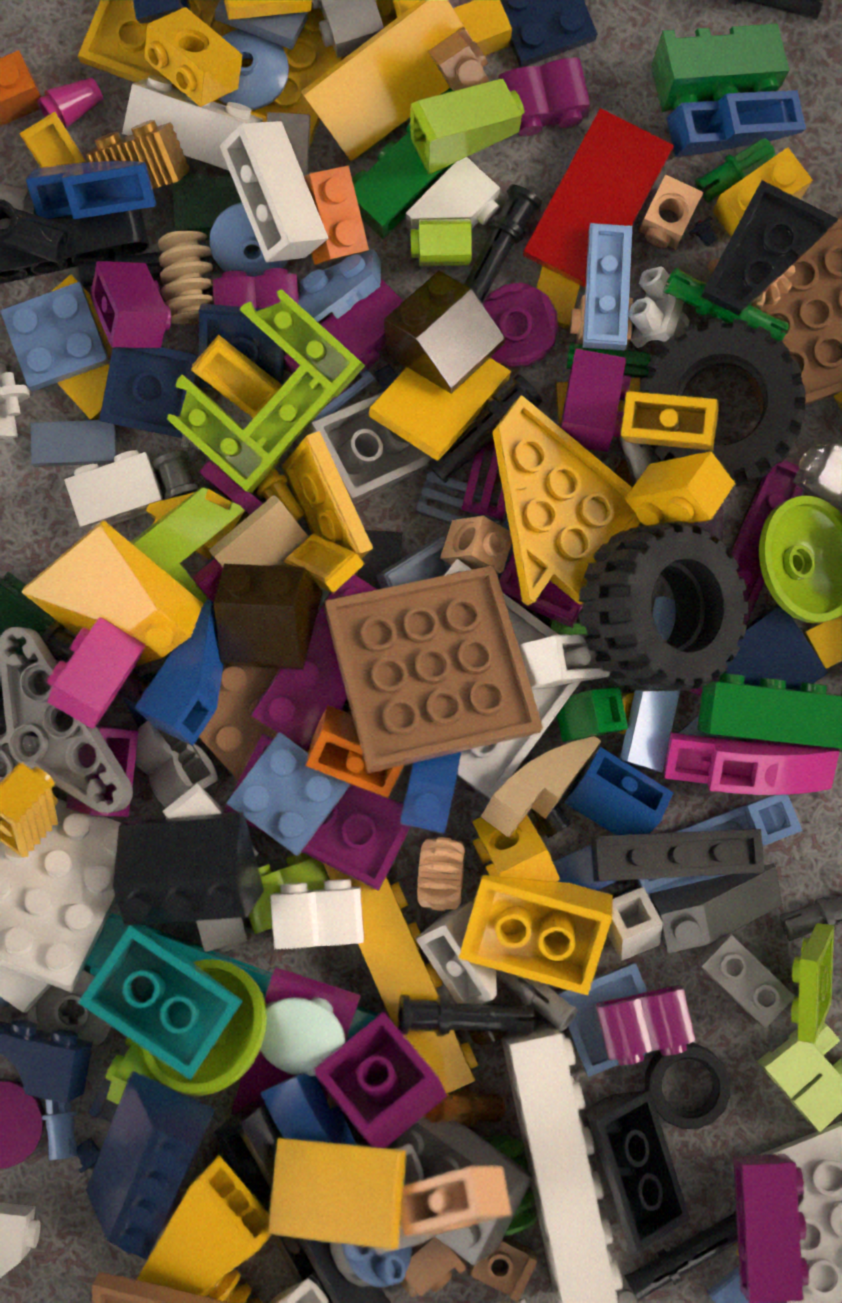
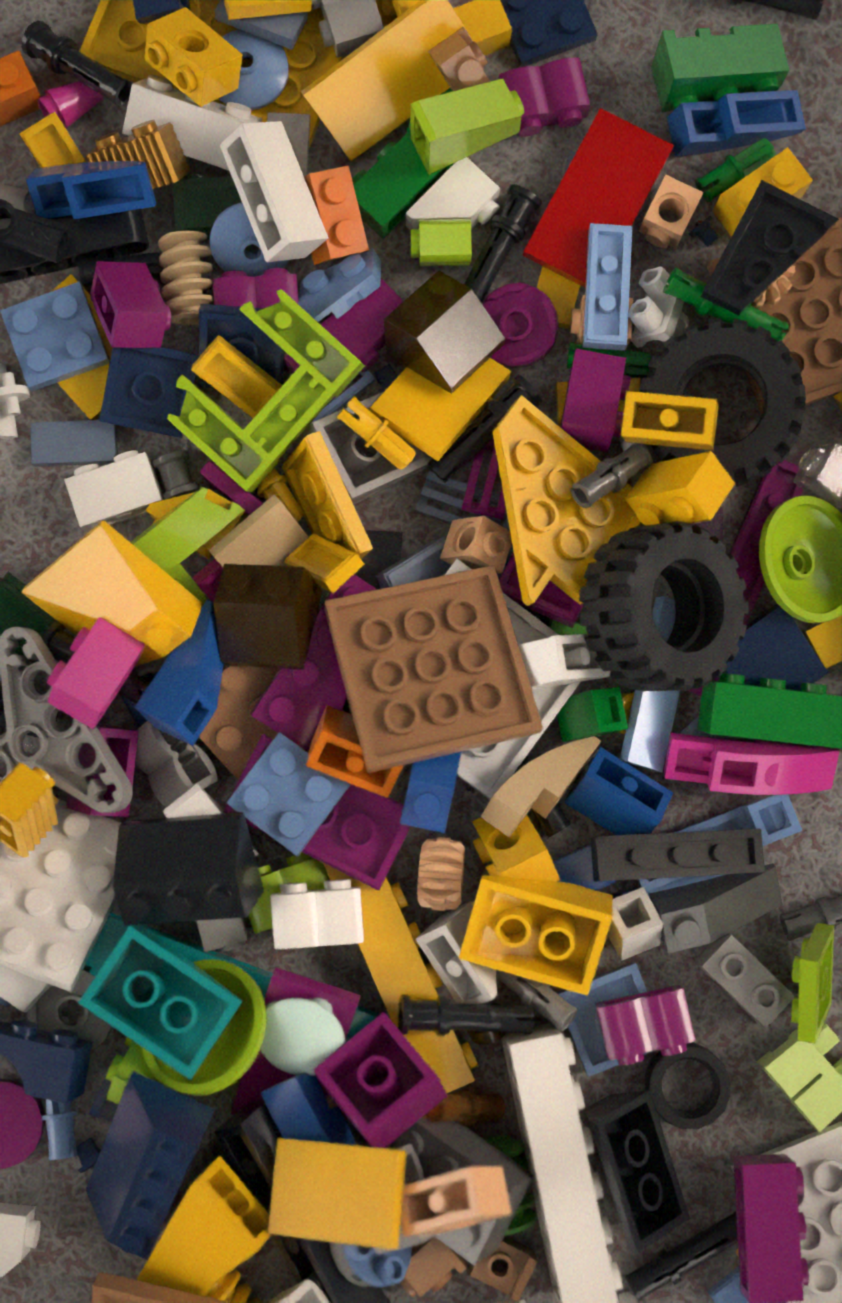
none -> black pin [21,21,133,107]
none -> yellow axle [336,396,416,470]
none -> dark grey pin [571,443,652,508]

